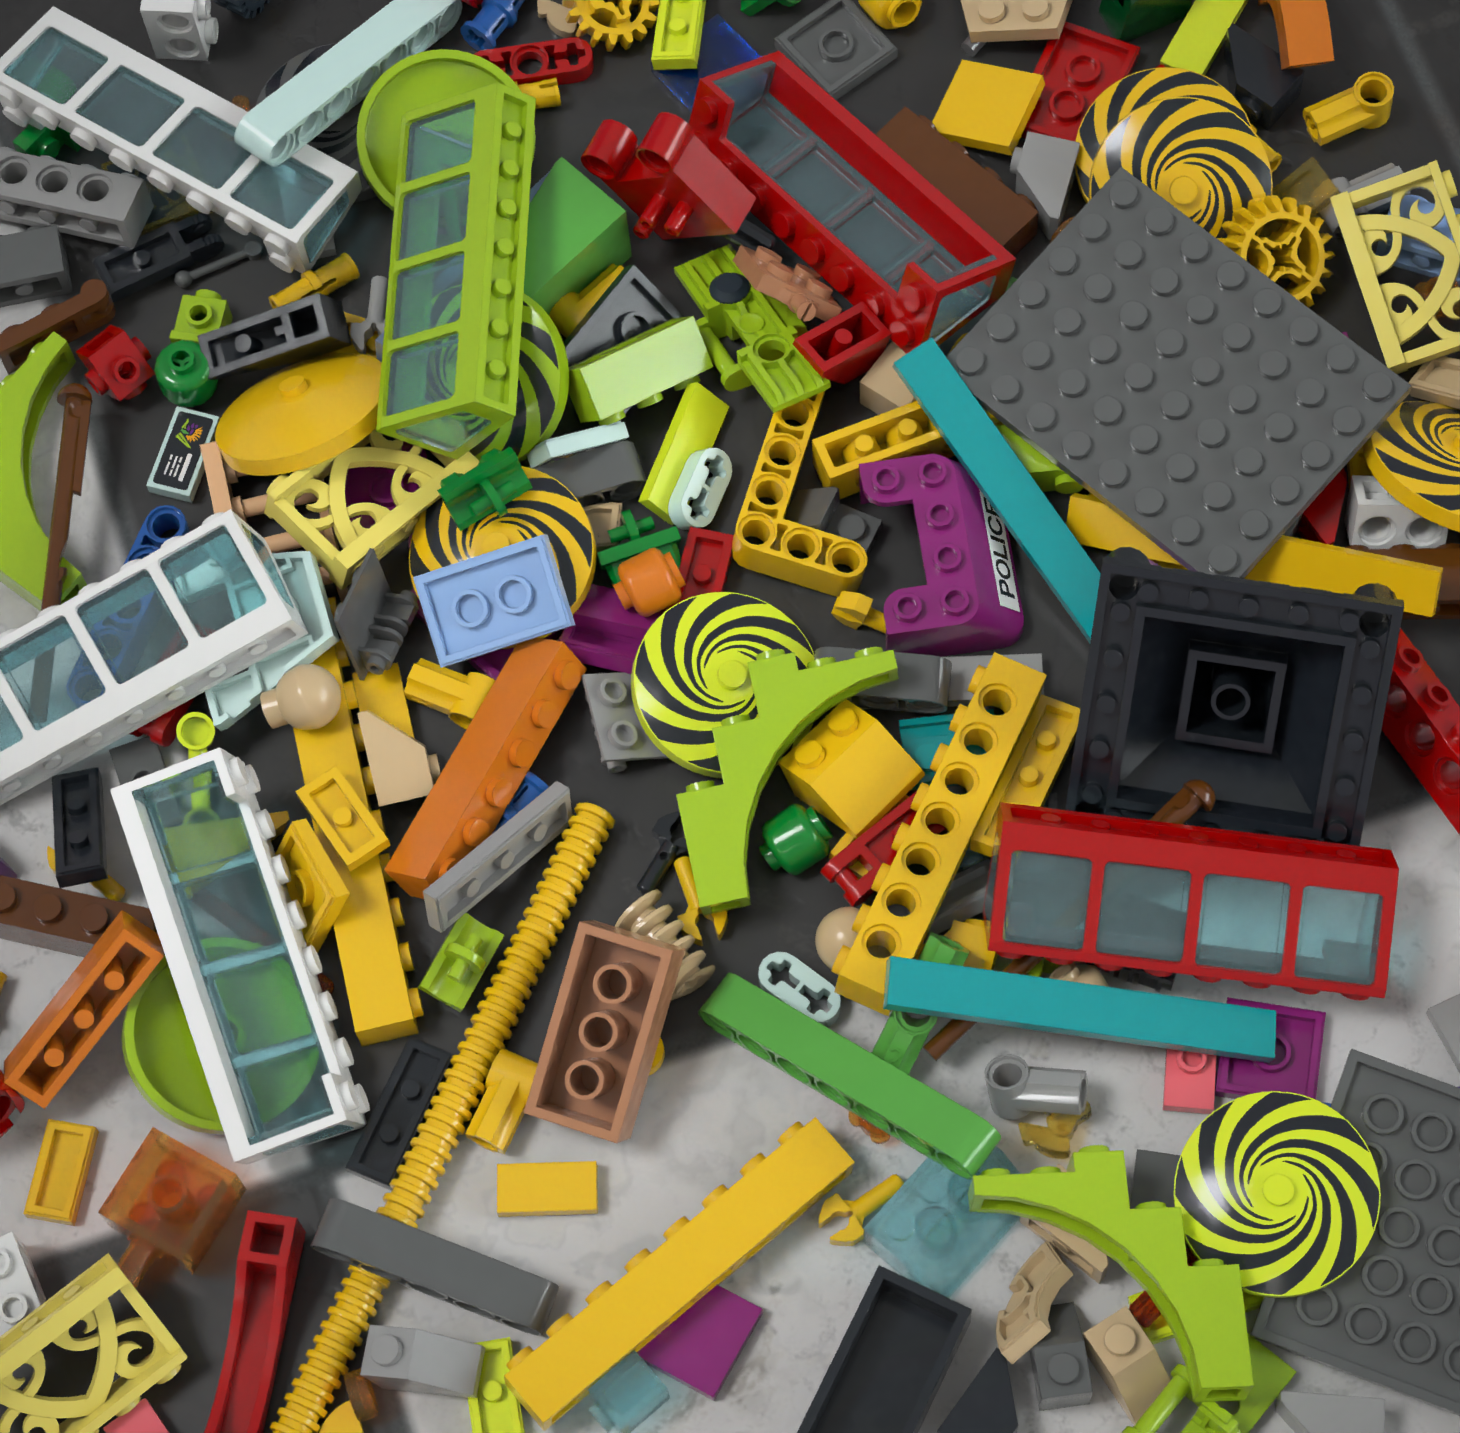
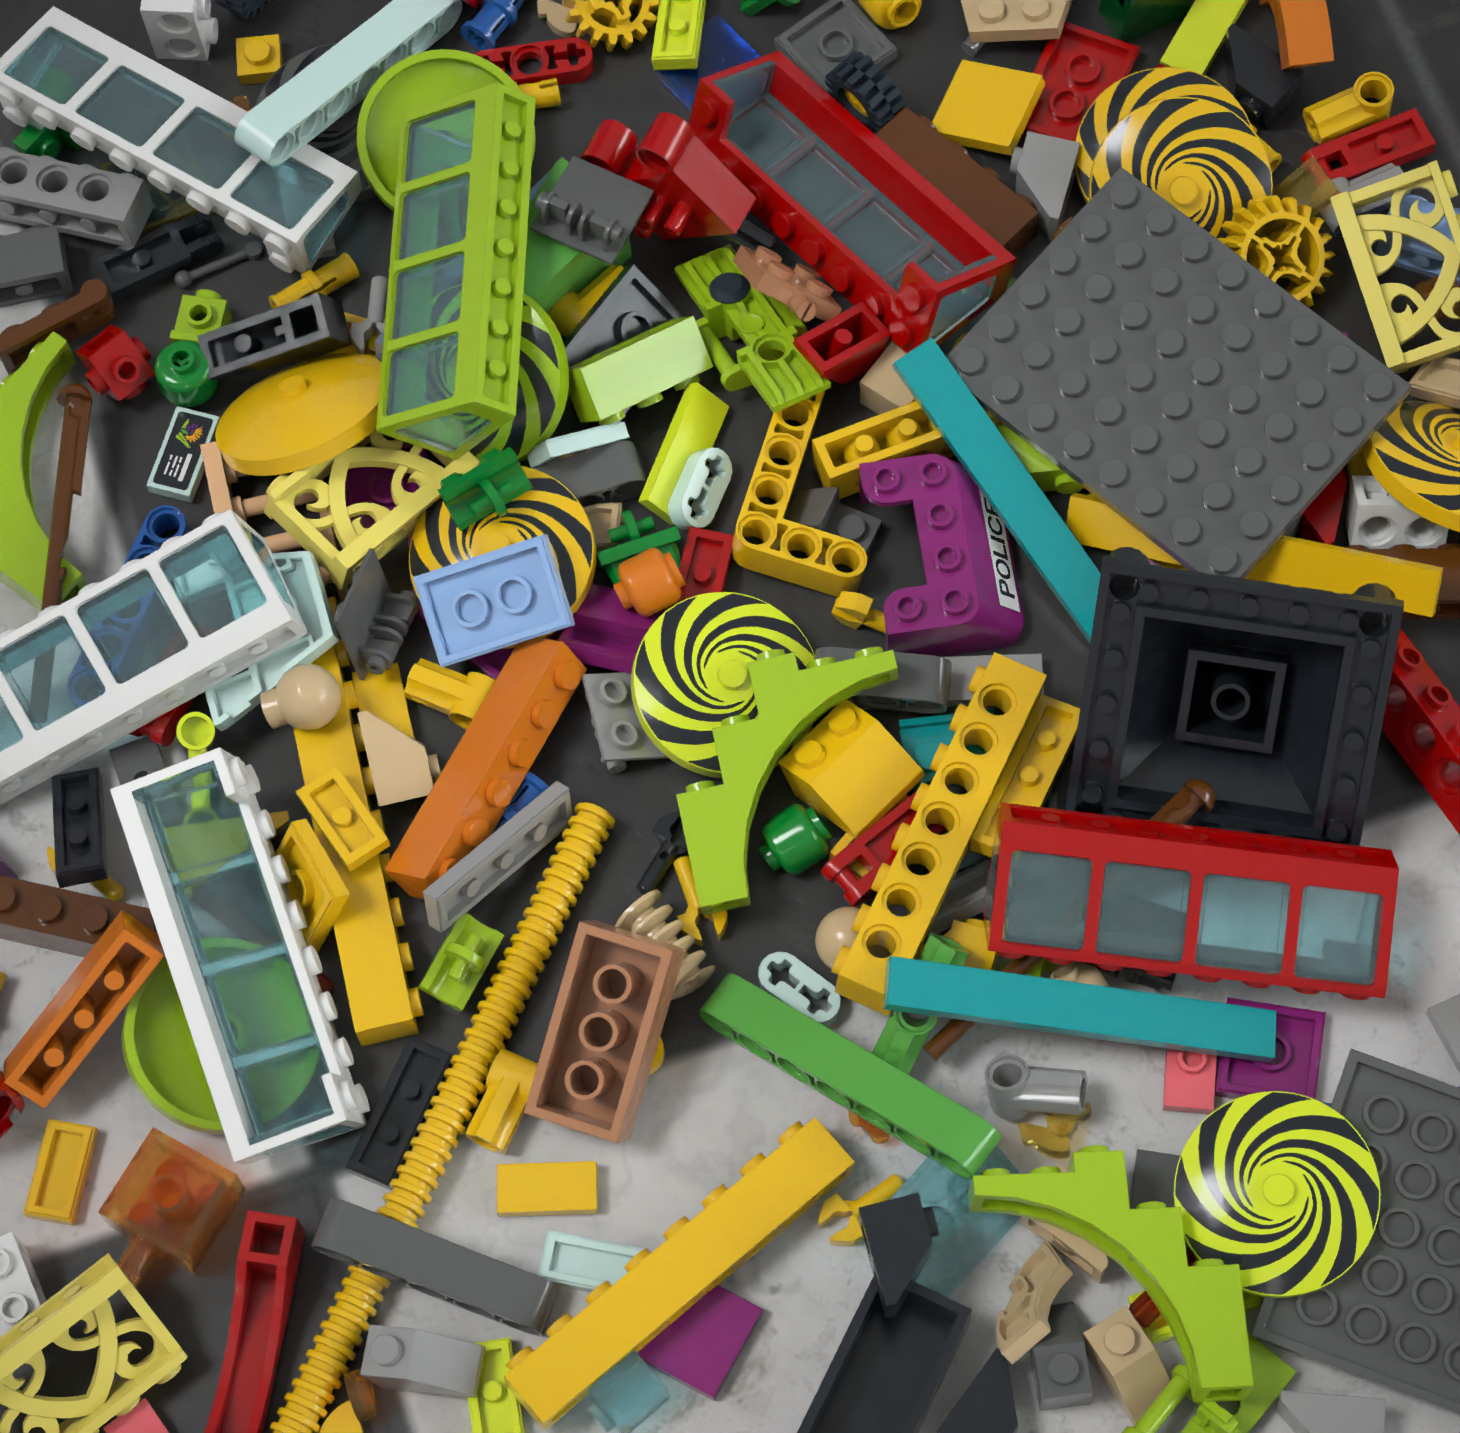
none -> yellow plate [236,34,283,85]
none -> dark grey hinge [530,156,654,265]
none -> light aqua tile [538,1230,644,1292]
none -> black bush [825,51,906,134]
none -> black slope [858,1192,939,1318]
none -> red plate [1301,108,1436,189]

